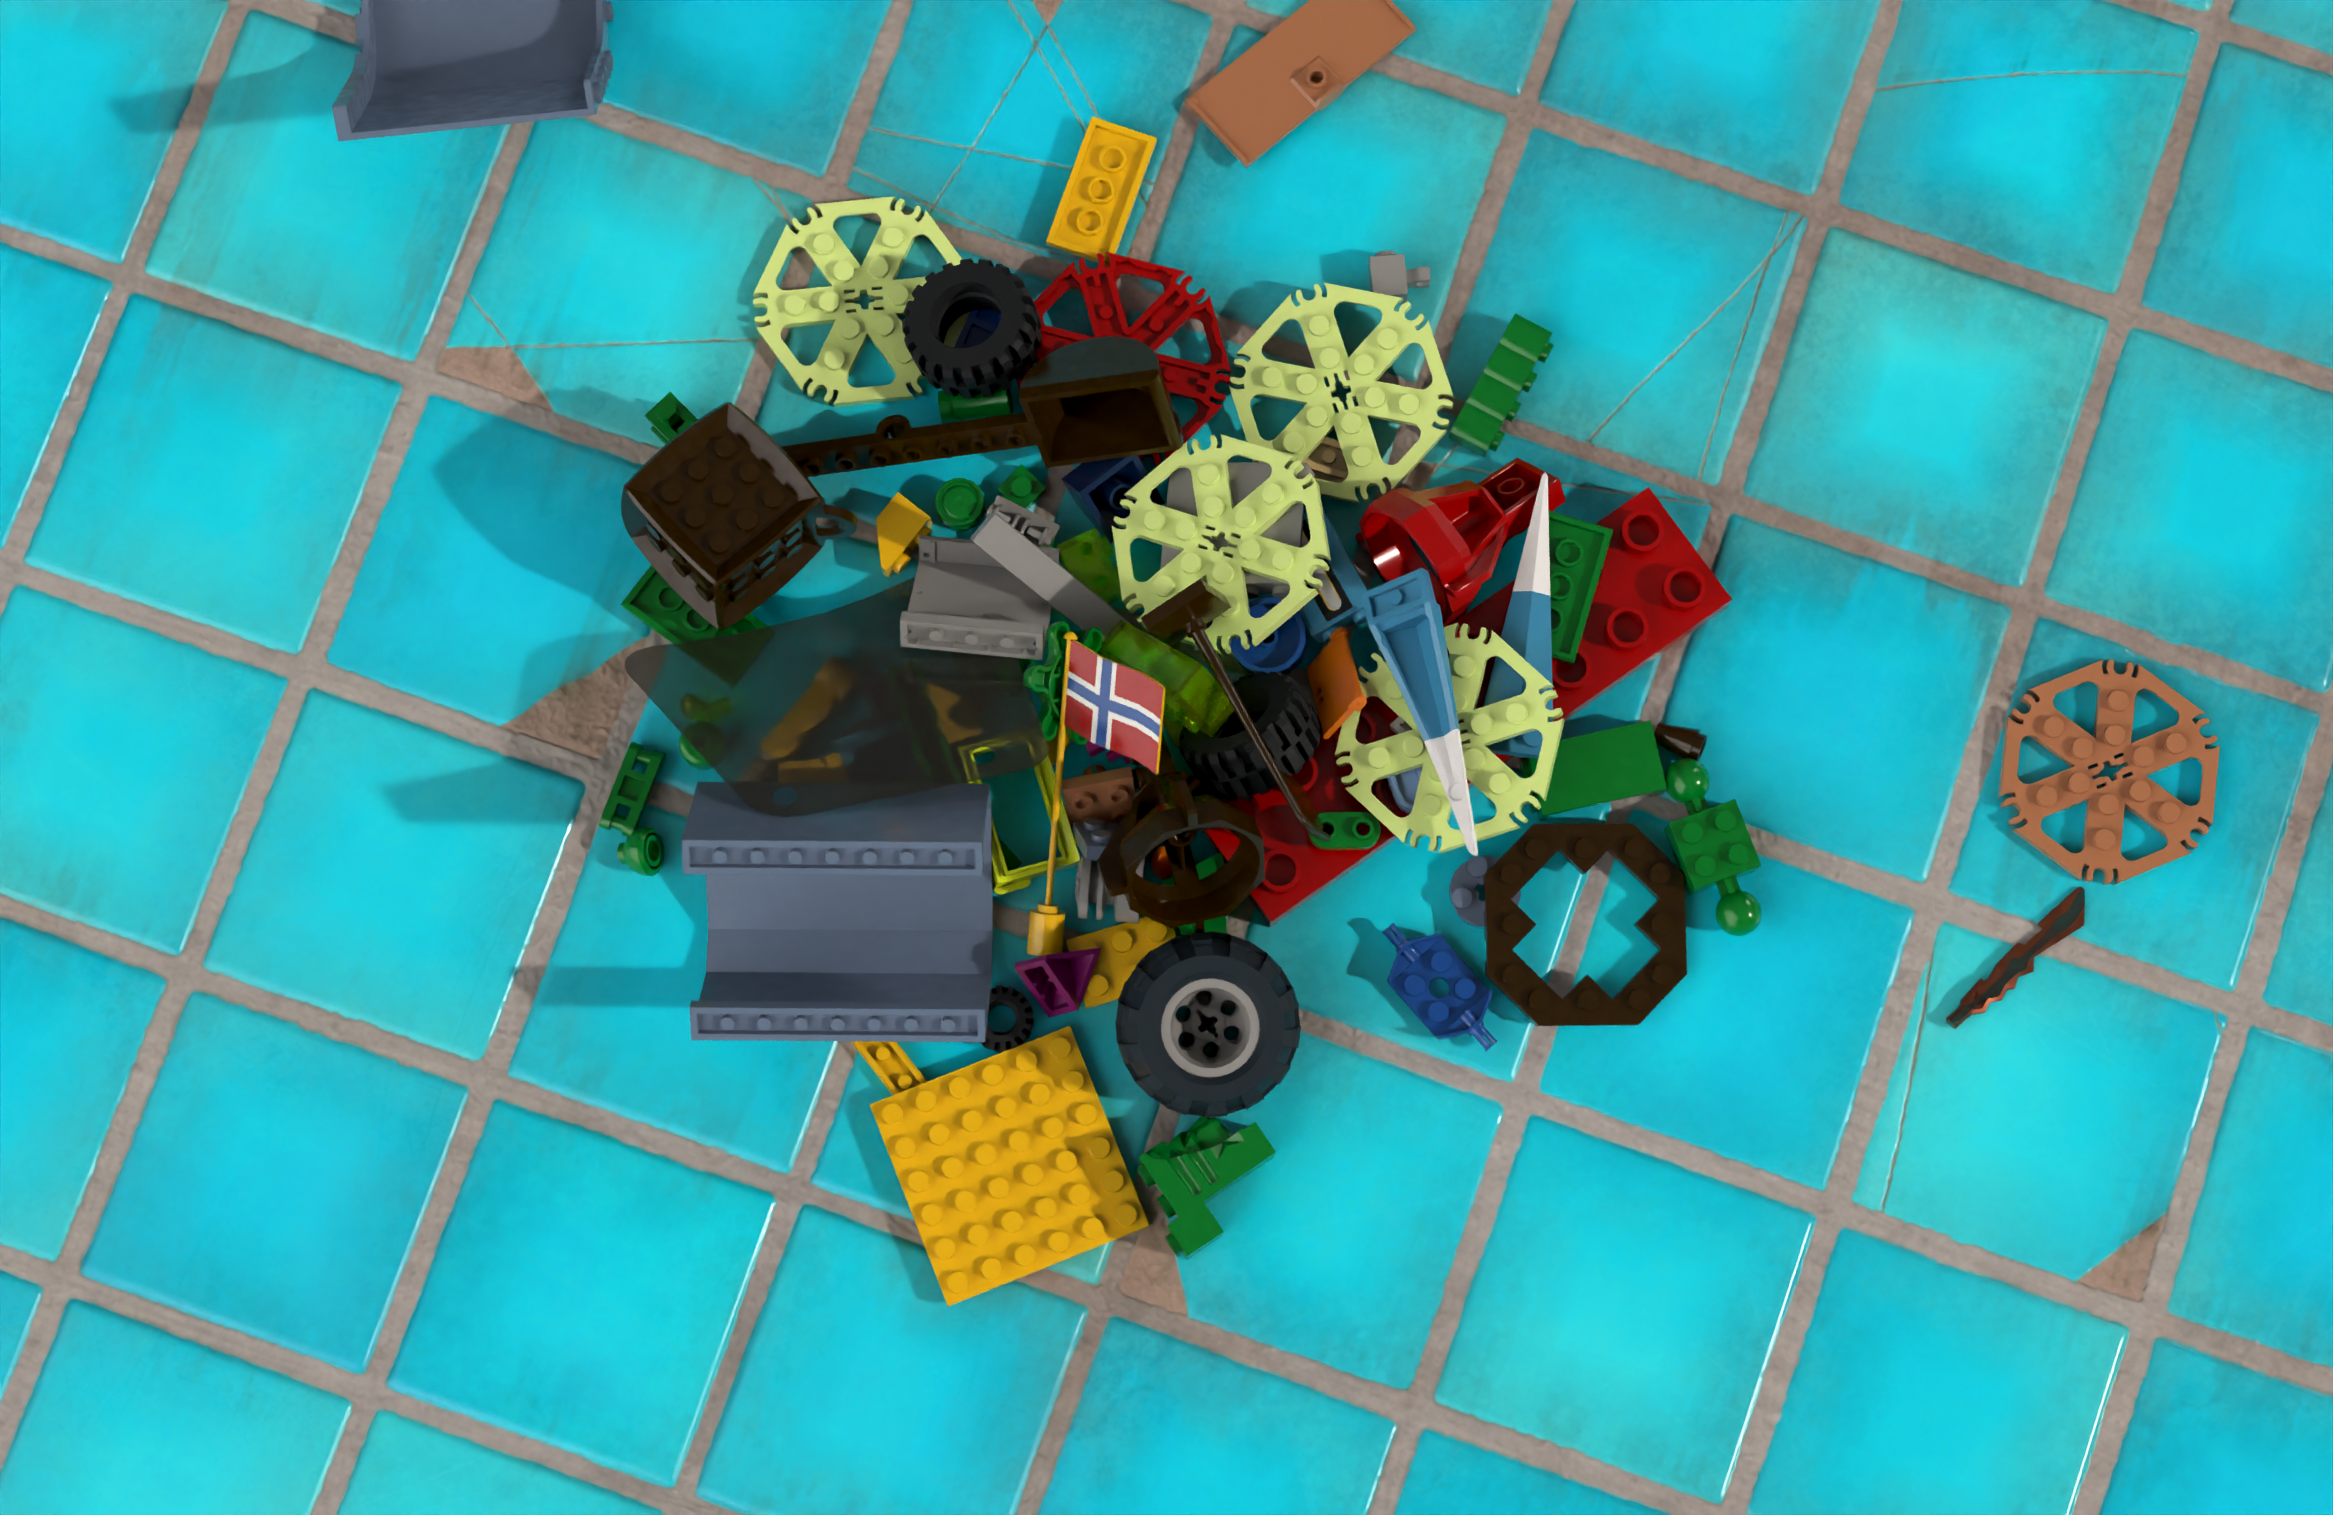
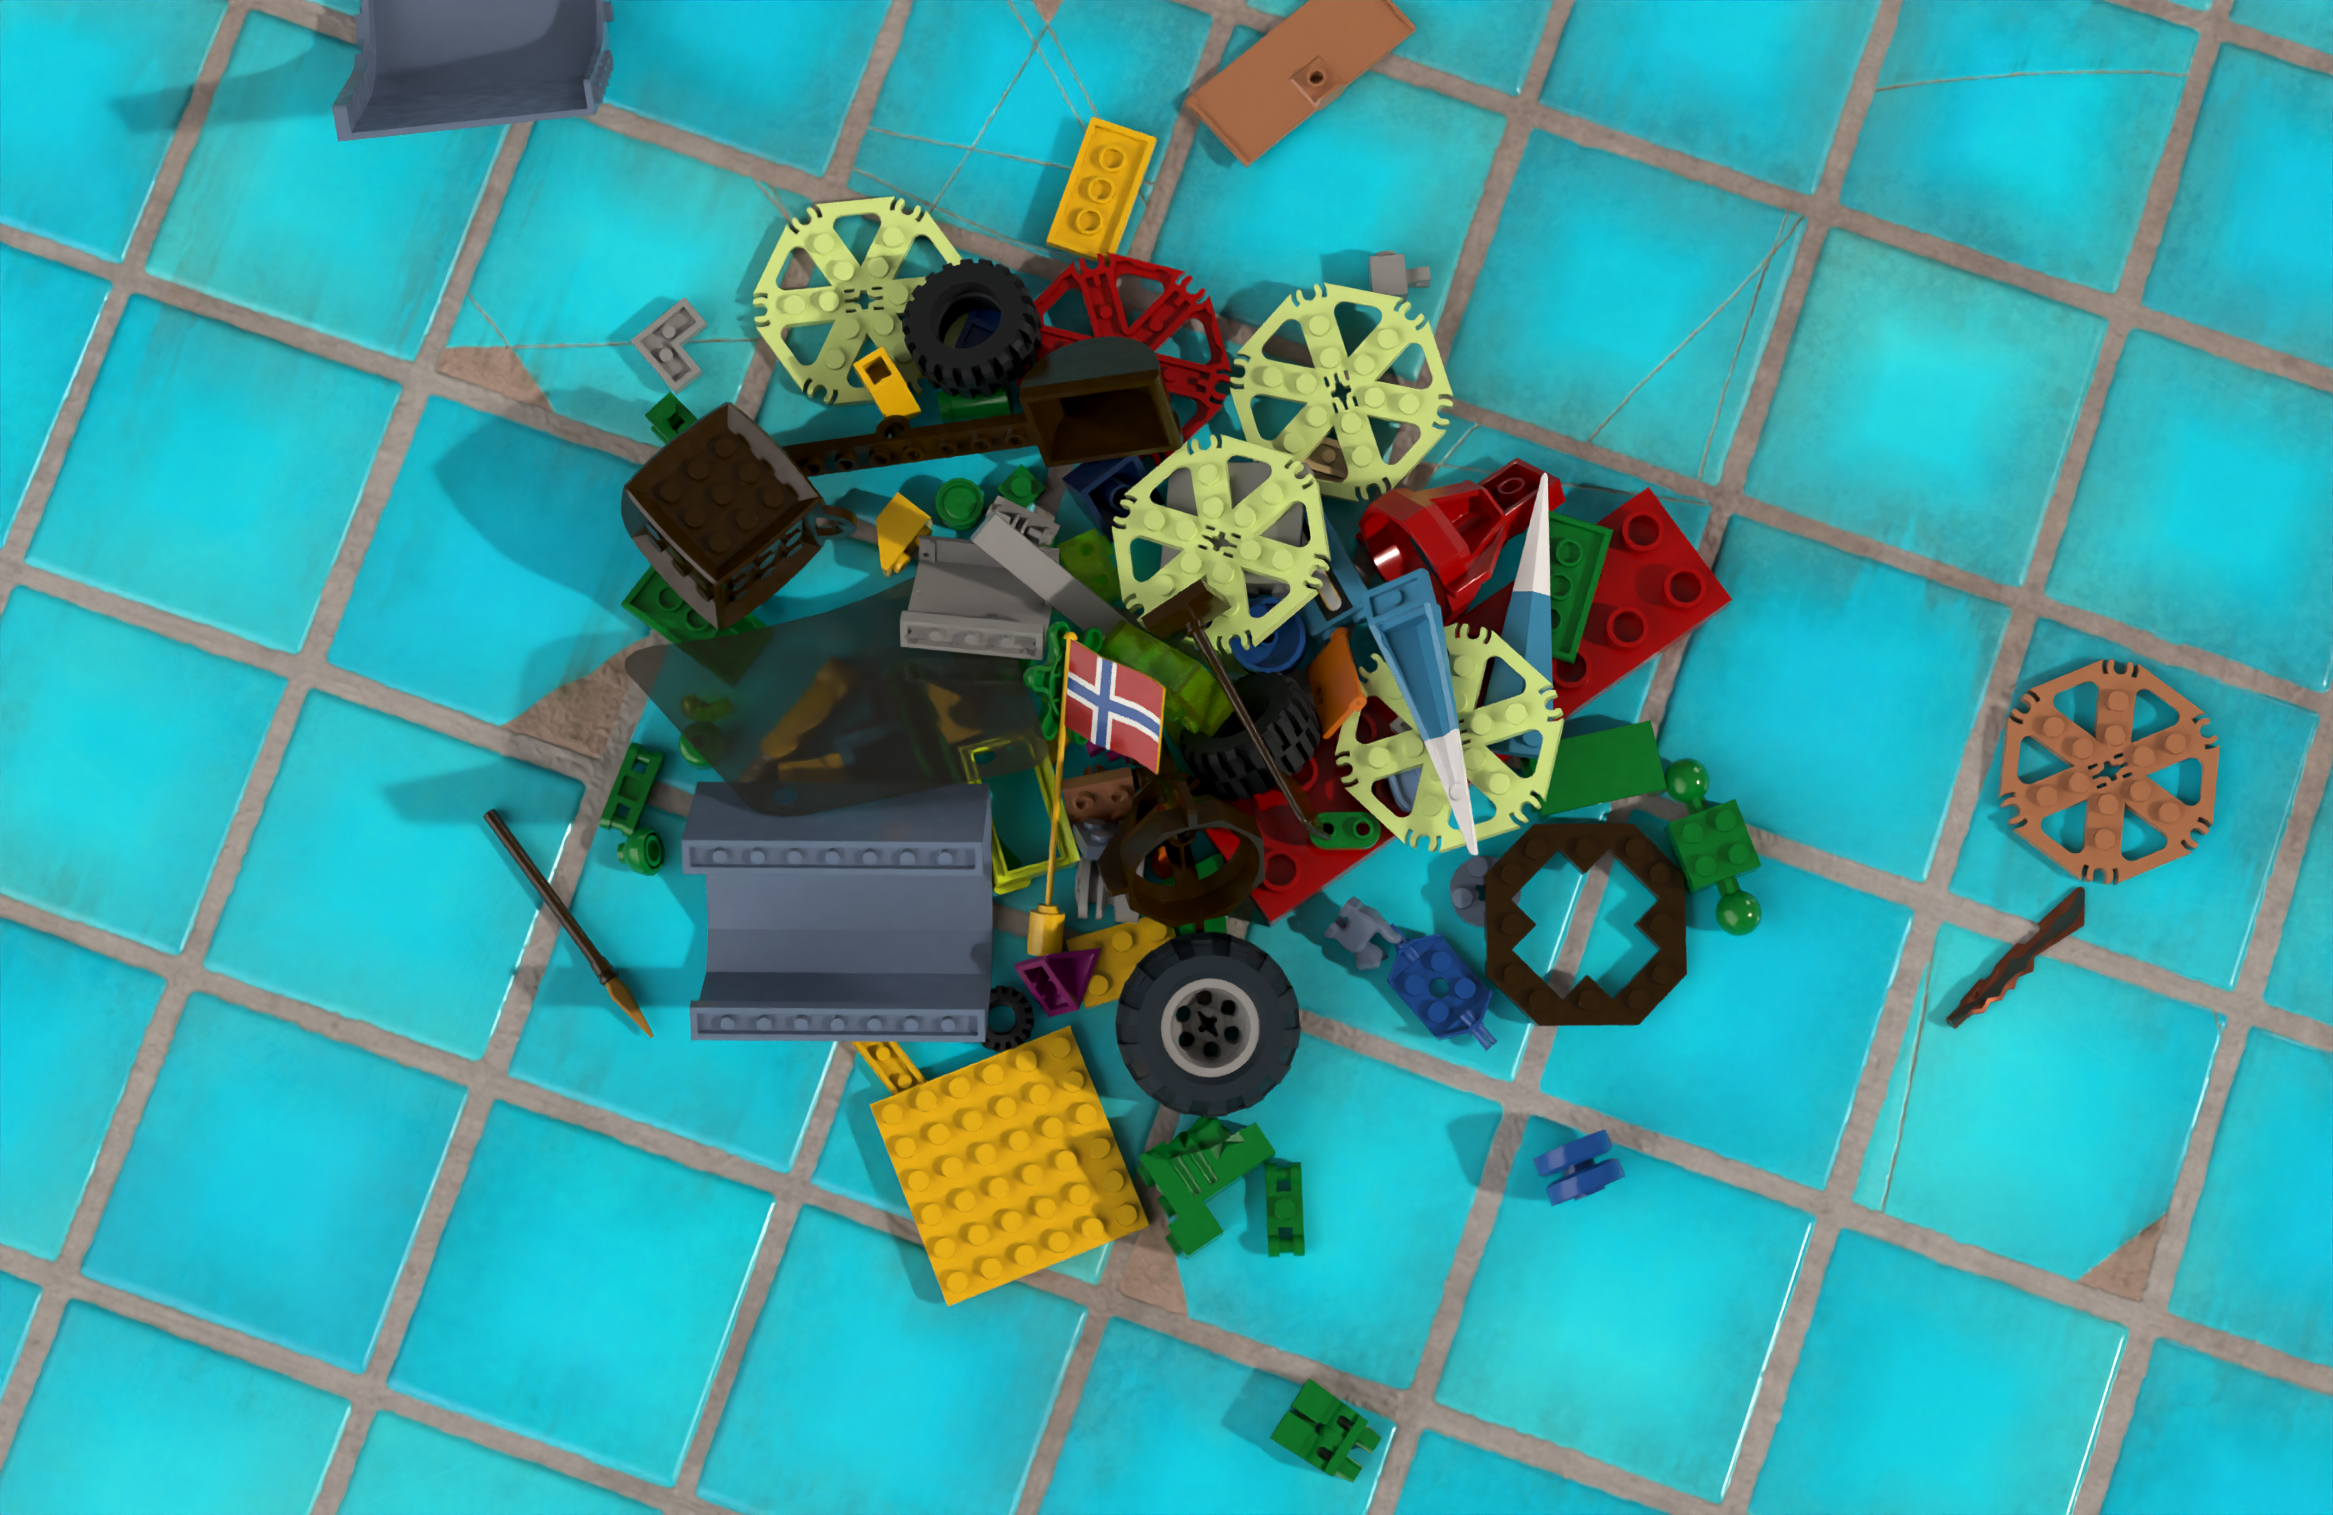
green brick [1448,313,1554,457] -> none
dark brown cone [1654,722,1707,761] -> none
none -> dark brown piece [483,809,653,1038]
none -> light grey plate [631,297,708,395]
none -> yellow slope [853,346,922,421]
none -> green plate [1265,1162,1305,1257]
none -> green hips [1270,1378,1381,1483]
none -> sand blue animal [1324,896,1401,971]
none -> blue wheel [1532,1129,1625,1206]

